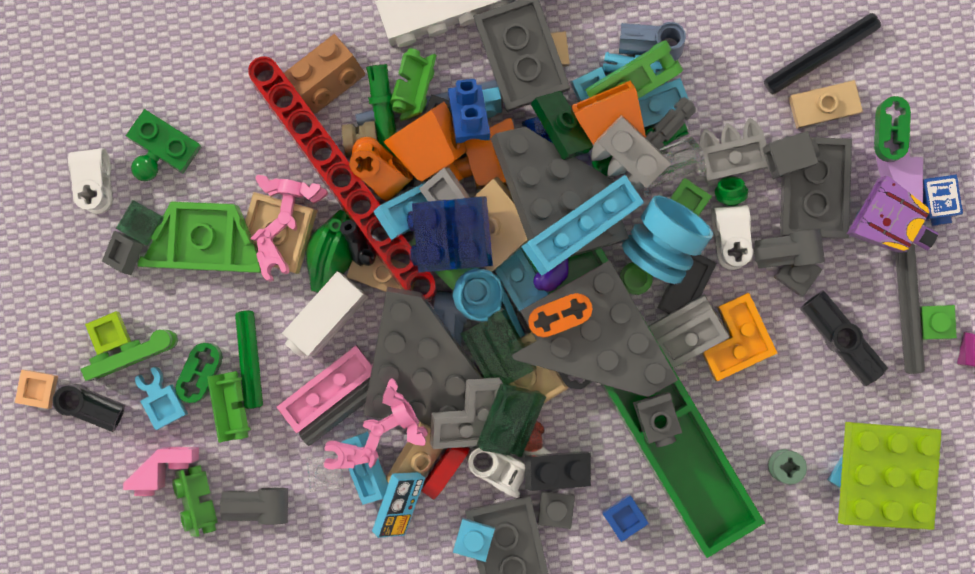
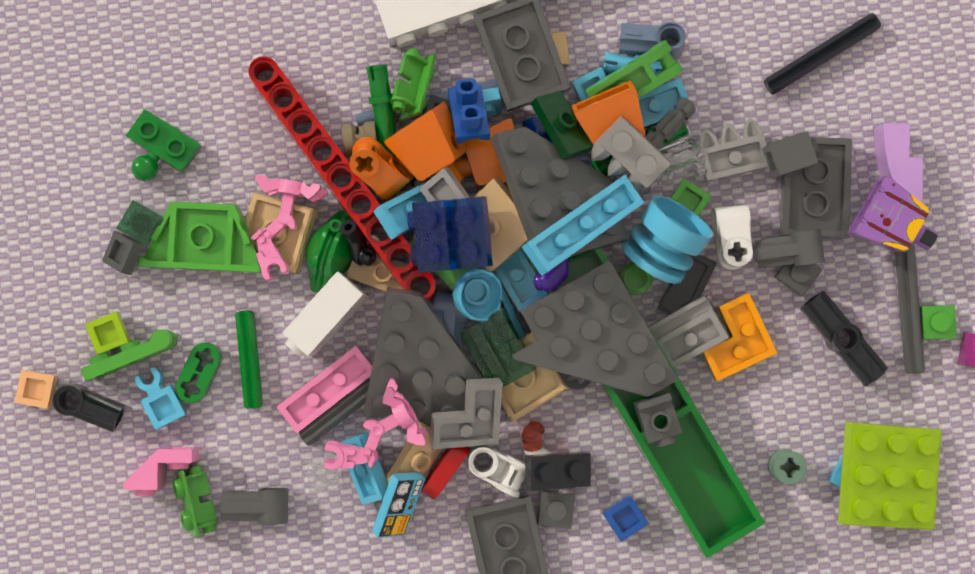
white piece [68,148,113,214] -> none
bright green hinge [207,371,251,443] -> none
medium nougat bracket [284,33,365,114] -> none
medium azure plate [453,518,495,562] -> none
clear green plate [477,383,546,457] -> none
orange beam [528,293,593,338] -> none
green plate [714,177,748,206] -> none
tan plate [788,80,863,129] -> none
green beam [874,96,911,162] -> none
brick [923,174,963,226] -> none

